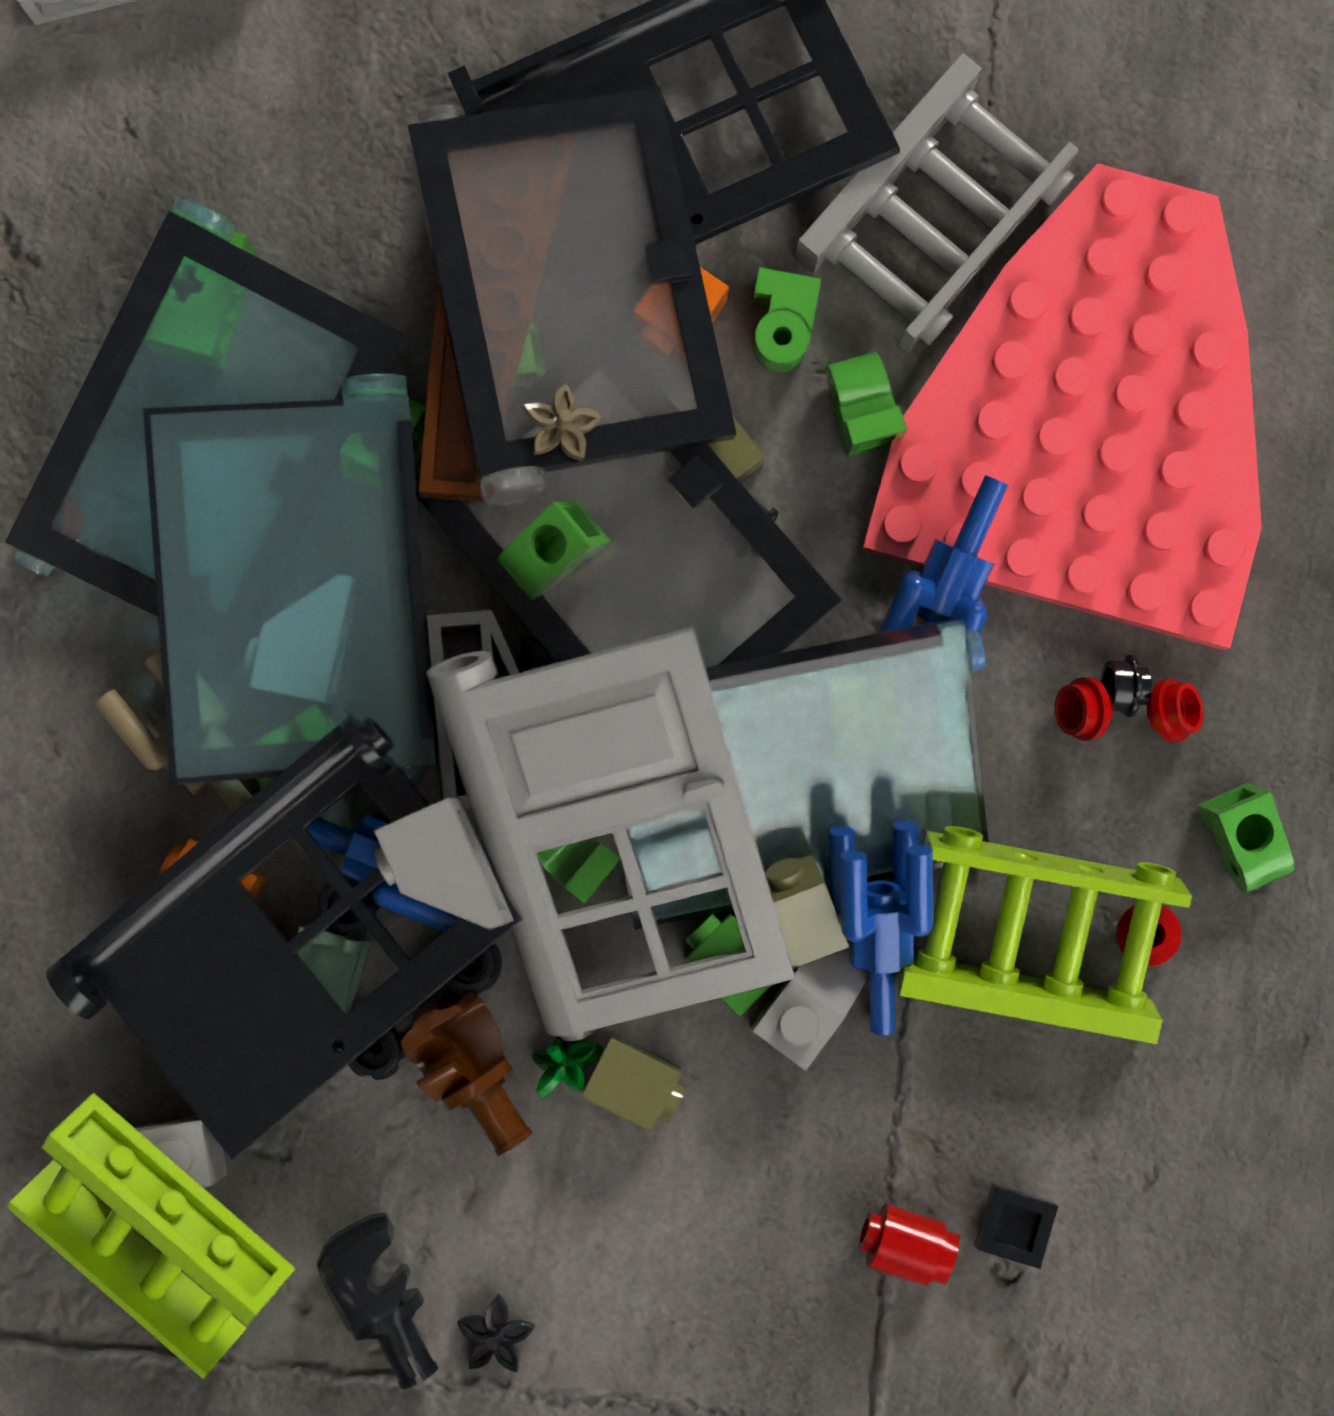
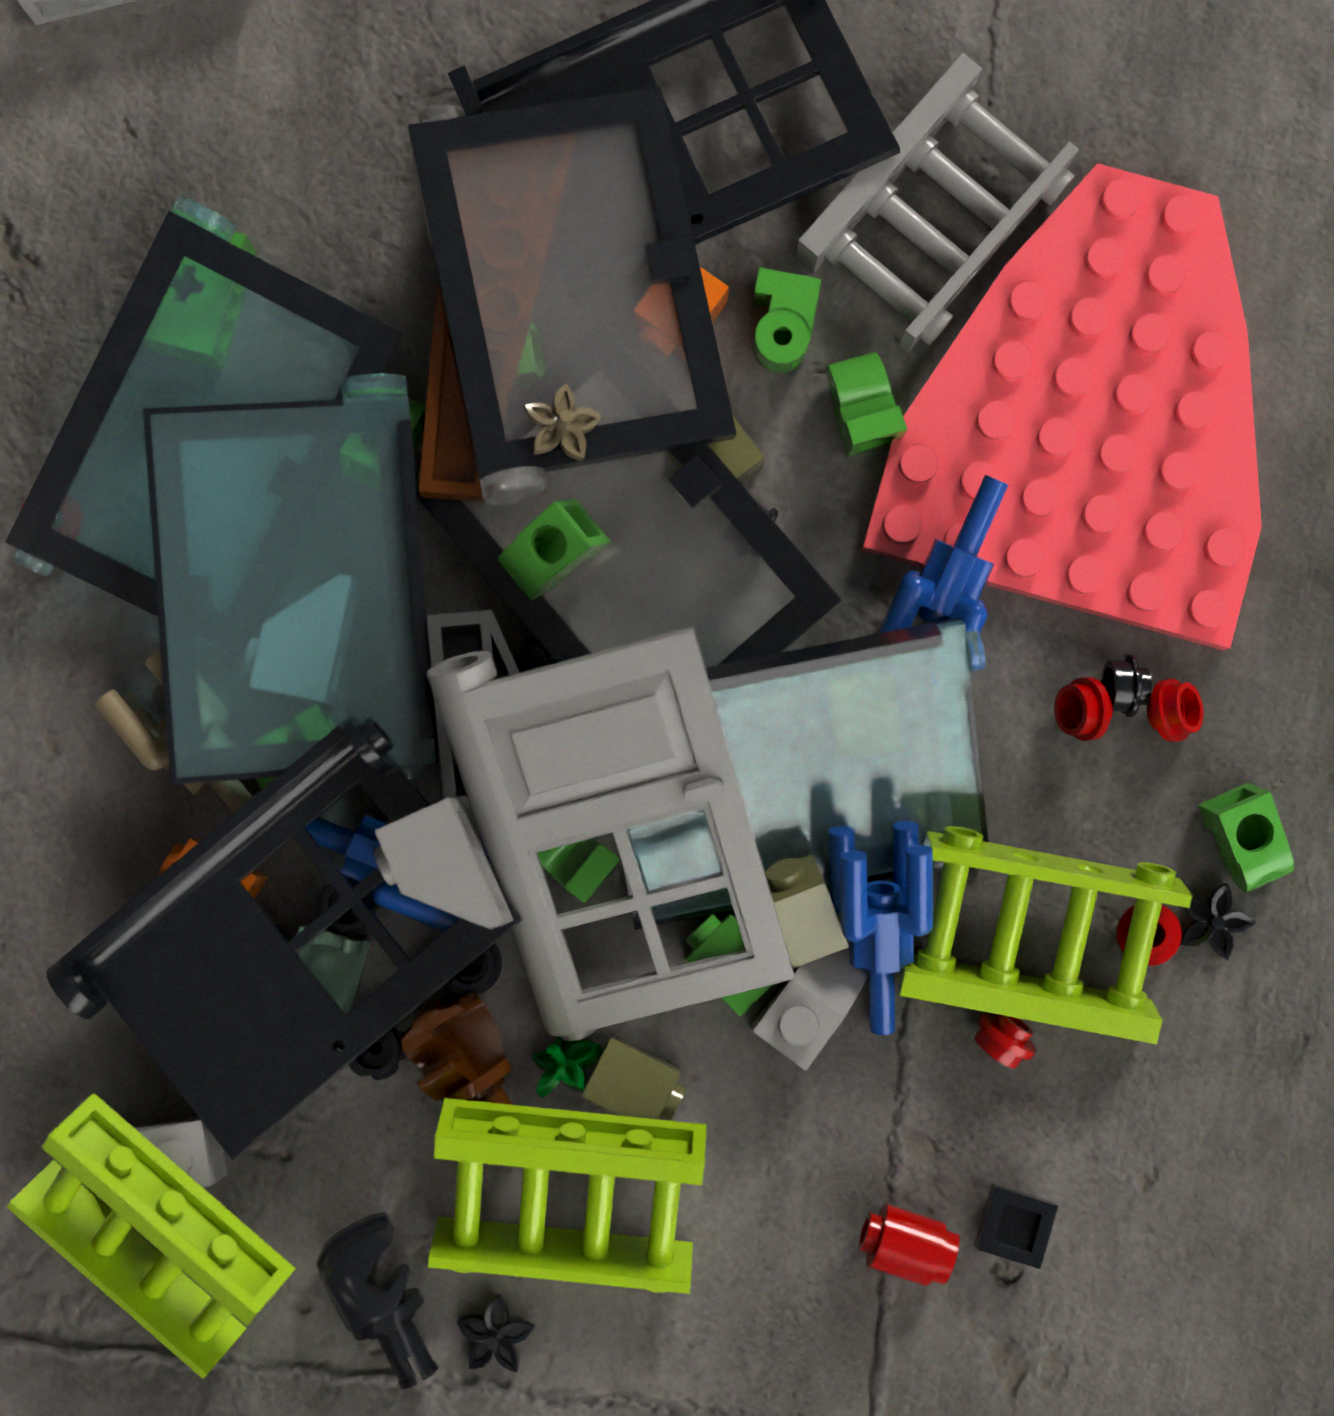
none -> lime fence [428,1098,707,1294]
none -> red plate [974,1012,1037,1069]
none -> black plant [1180,883,1256,960]

